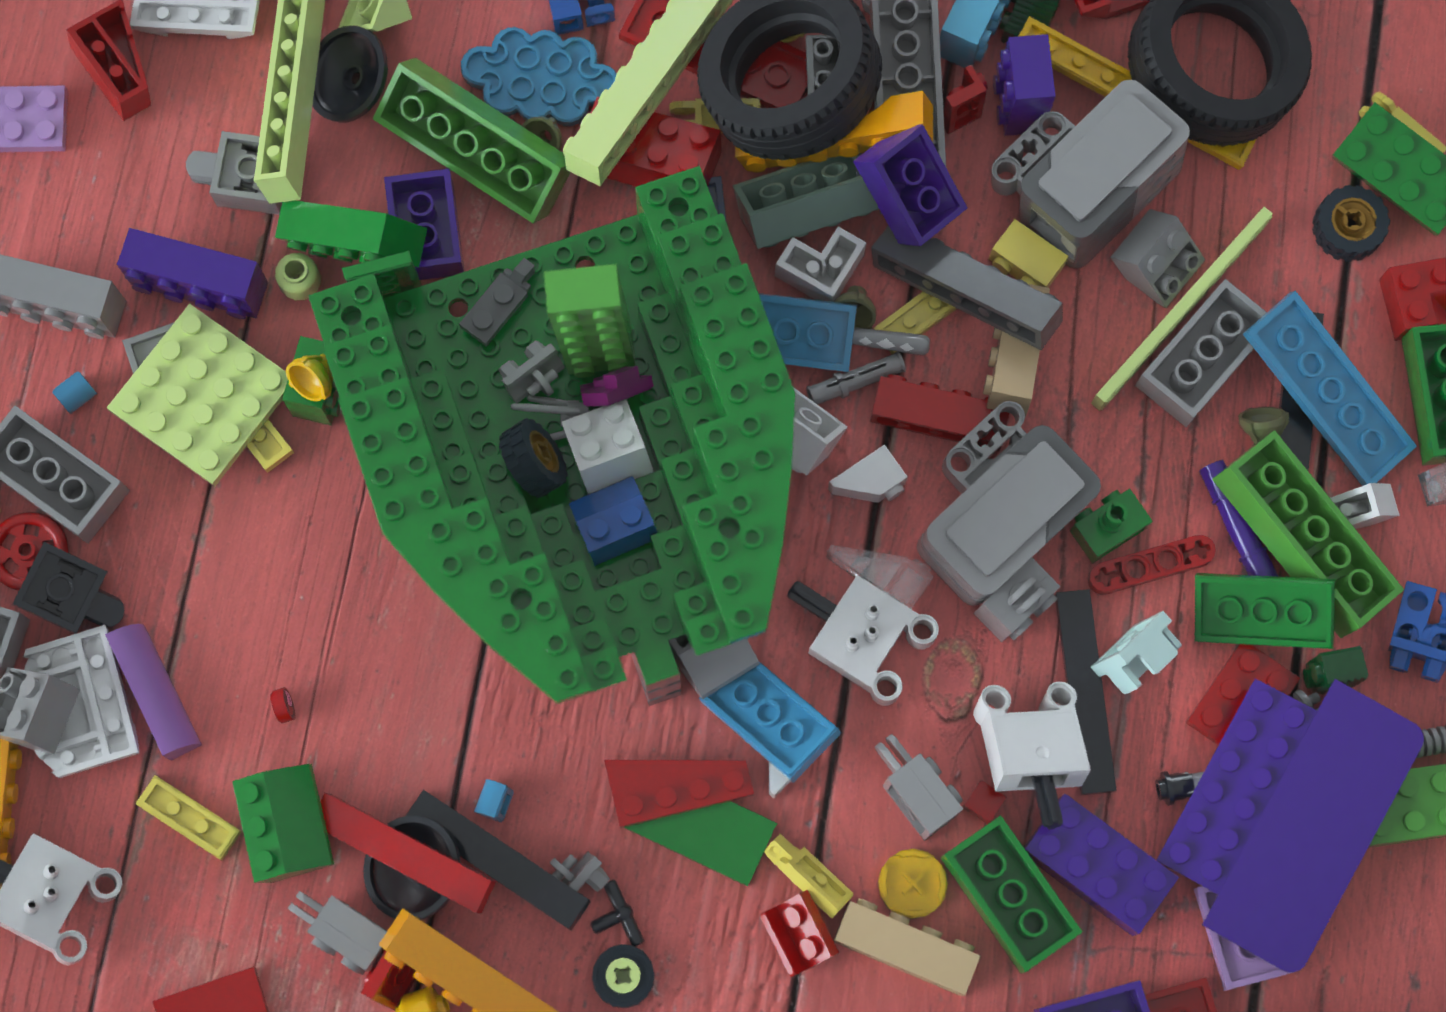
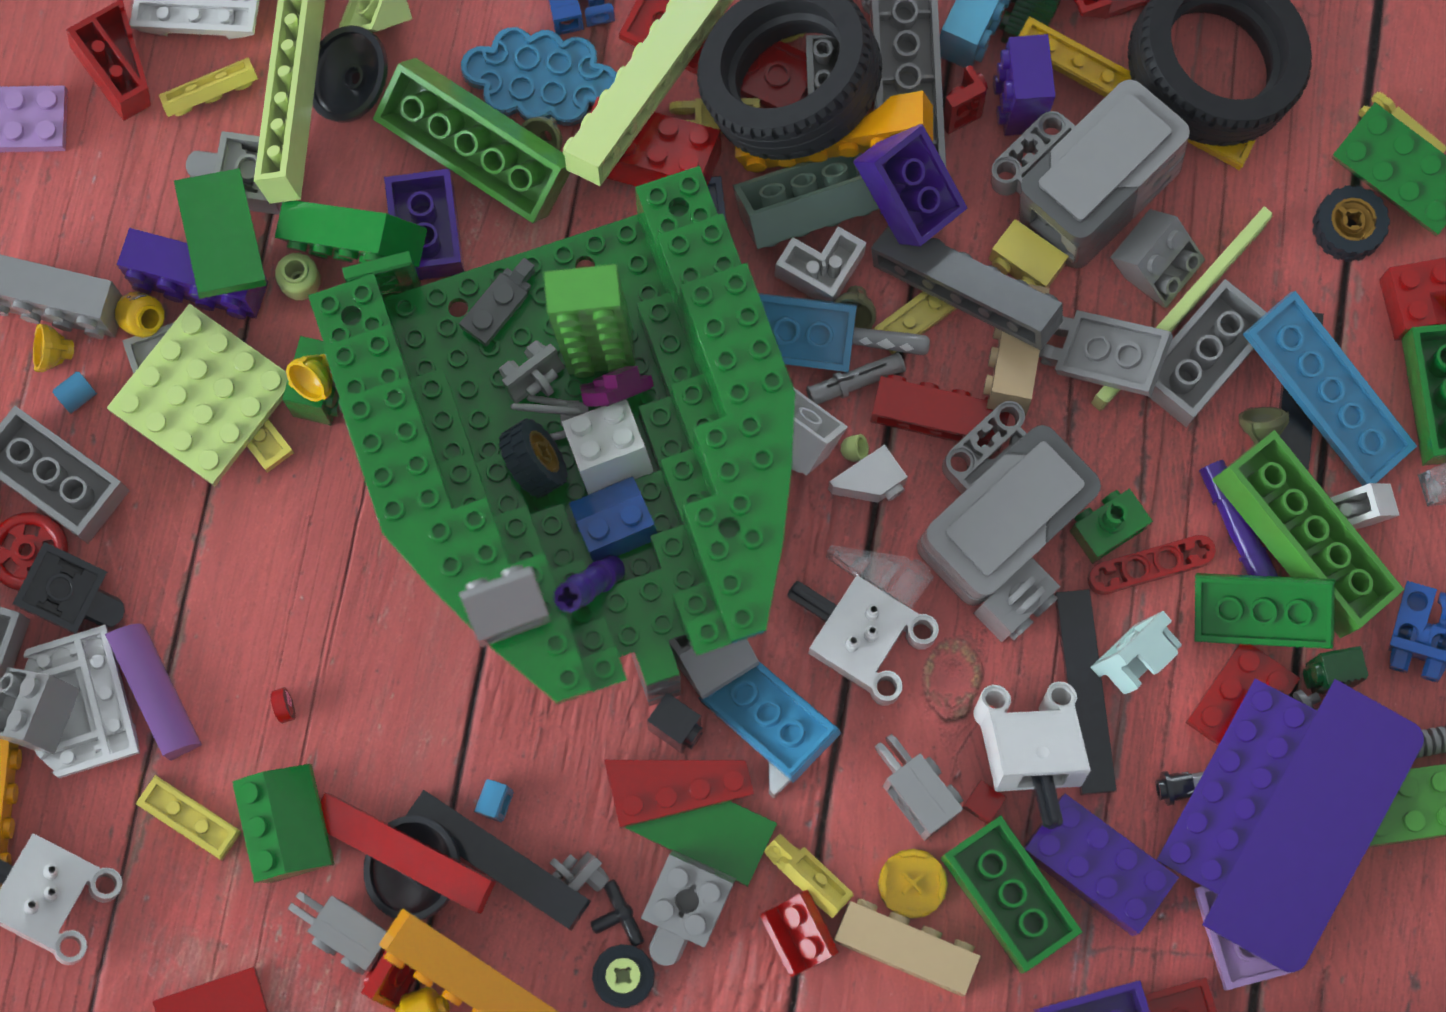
none -> yellow piece [33,324,74,372]
none -> yellow head [115,291,165,338]
none -> light yellow plate [159,57,258,117]
none -> green tile [174,168,267,299]
none -> light grey slope [459,565,551,648]
none -> dark purple piece [554,556,625,612]
none -> light grey brick [641,850,736,966]
none -> black brick [647,693,703,753]
none -> yellowish green hinge [840,434,869,462]
none -> light grey tile [1039,310,1173,397]

